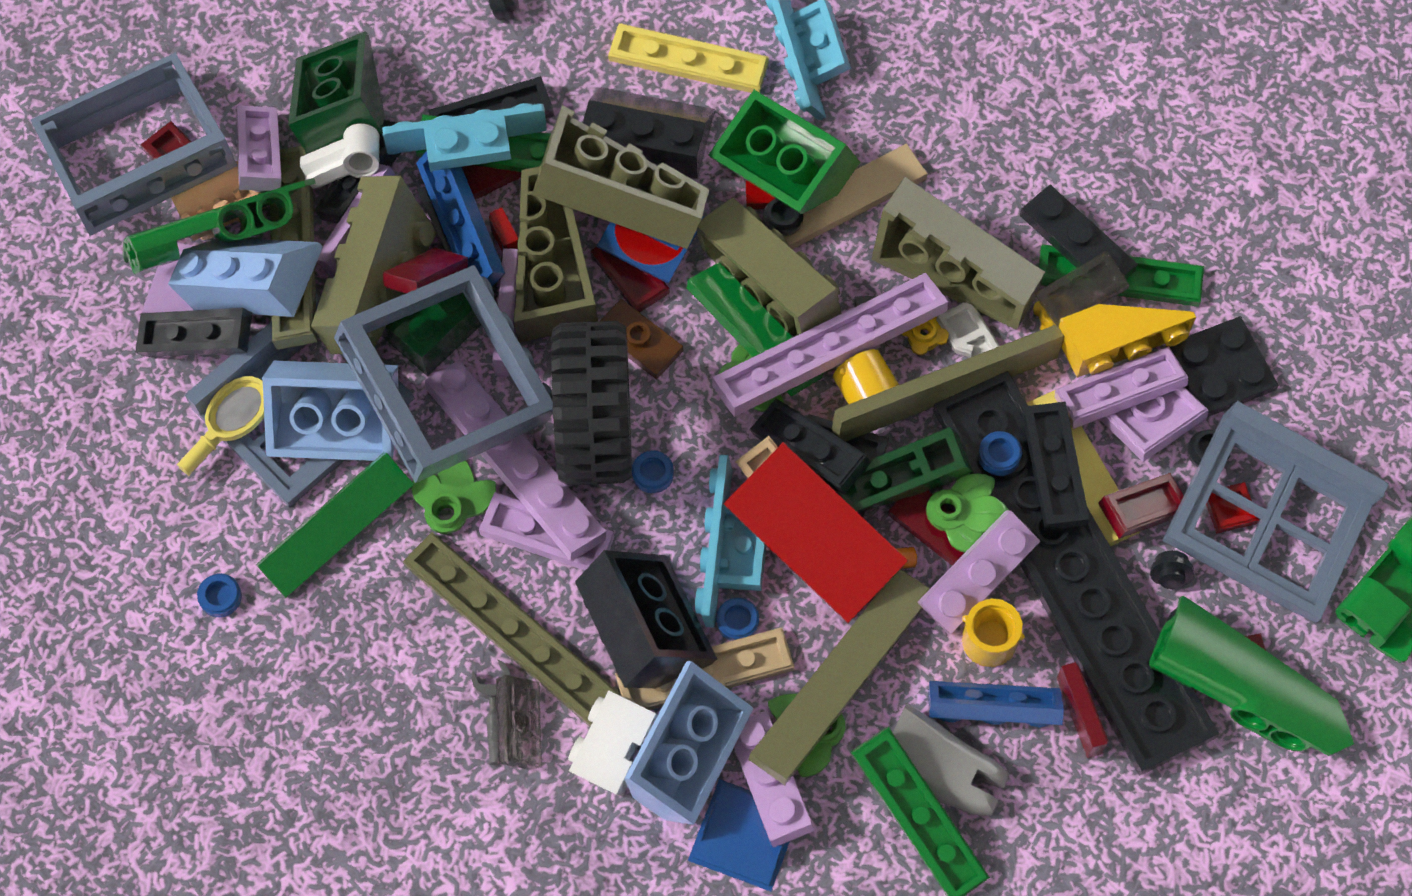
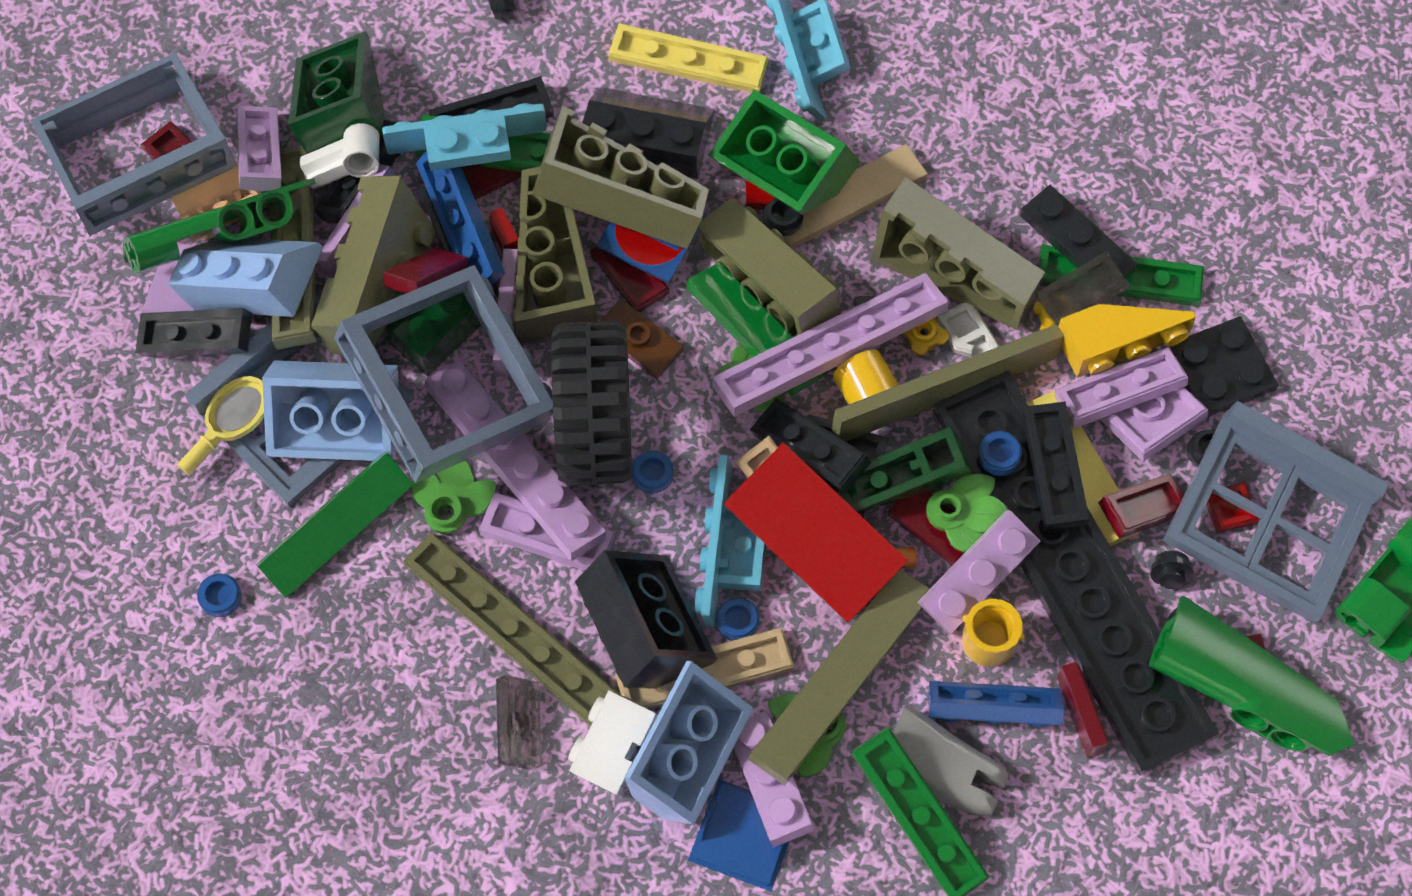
dark grey piece [471,659,512,765] -> none

